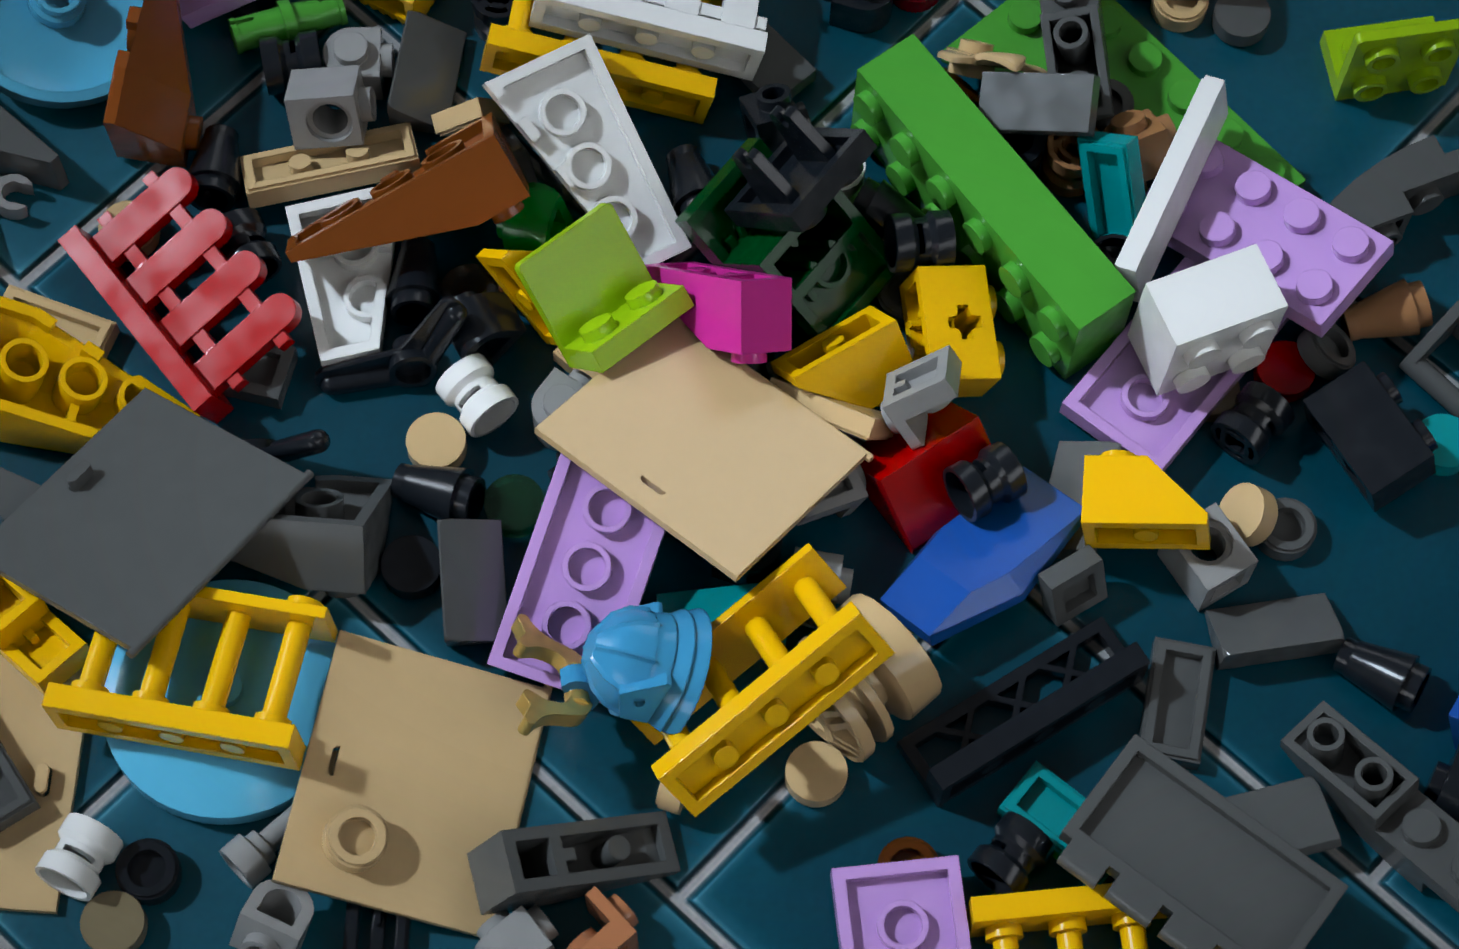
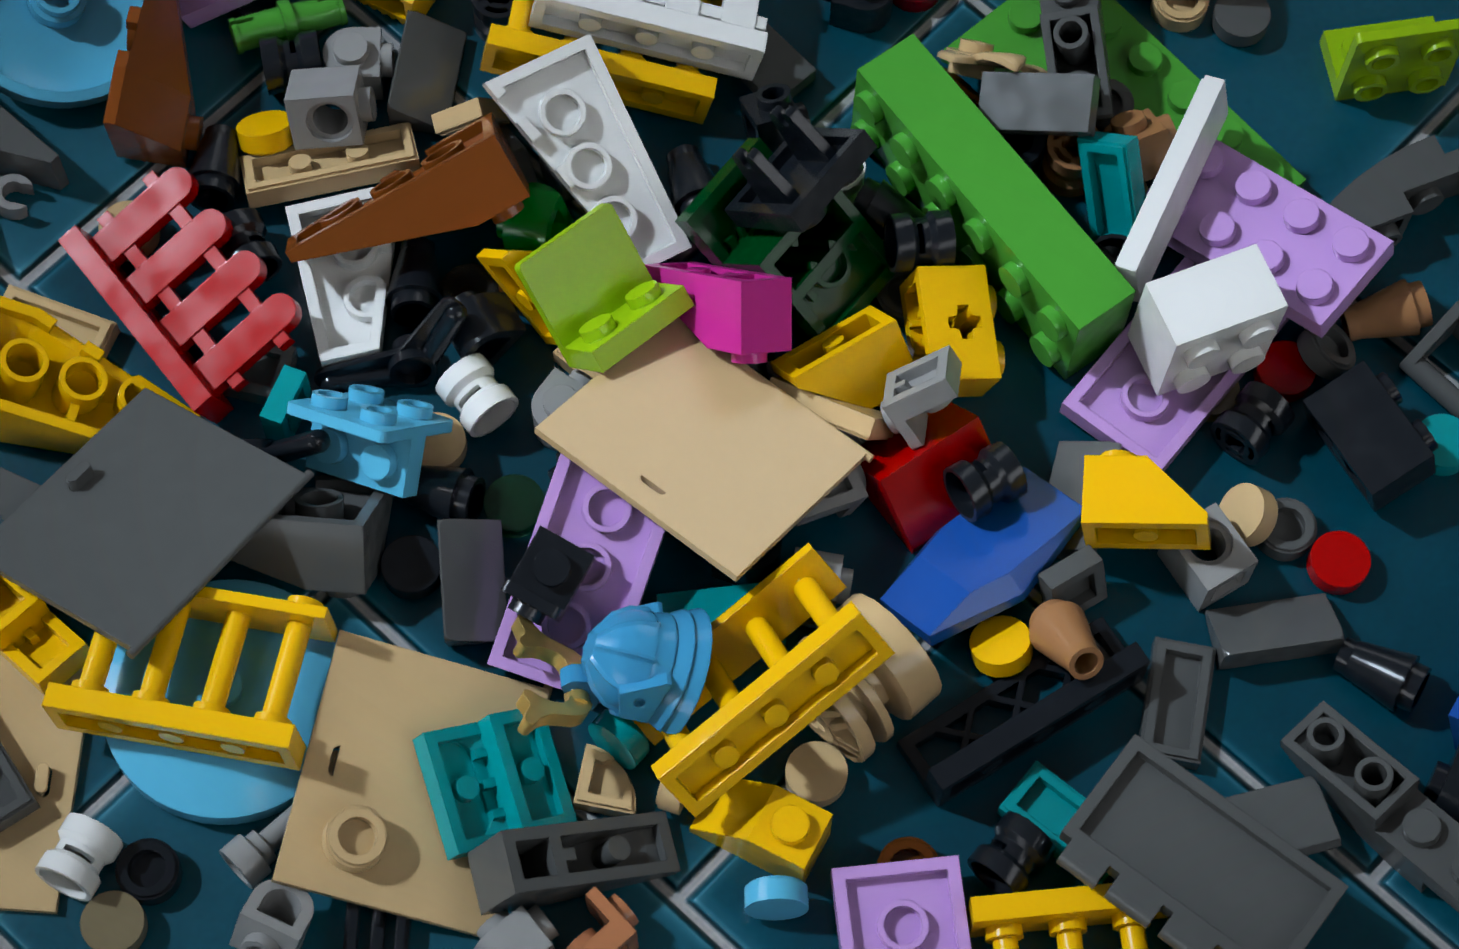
none -> yellow tile [236,110,293,156]
none -> teal tile [259,364,312,440]
none -> medium azure bracket [287,384,453,498]
none -> teal slope [412,709,577,861]
none -> black bracket [501,525,596,626]
none -> tan tile [573,743,636,817]
none -> teal tile [588,709,650,770]
none -> yellow slope [689,779,833,883]
none -> medium azure tile [744,875,809,921]
none -> yellow tile [969,615,1033,678]
none -> medium nougat cone [1029,599,1104,680]
none -> red tile [1306,531,1371,595]

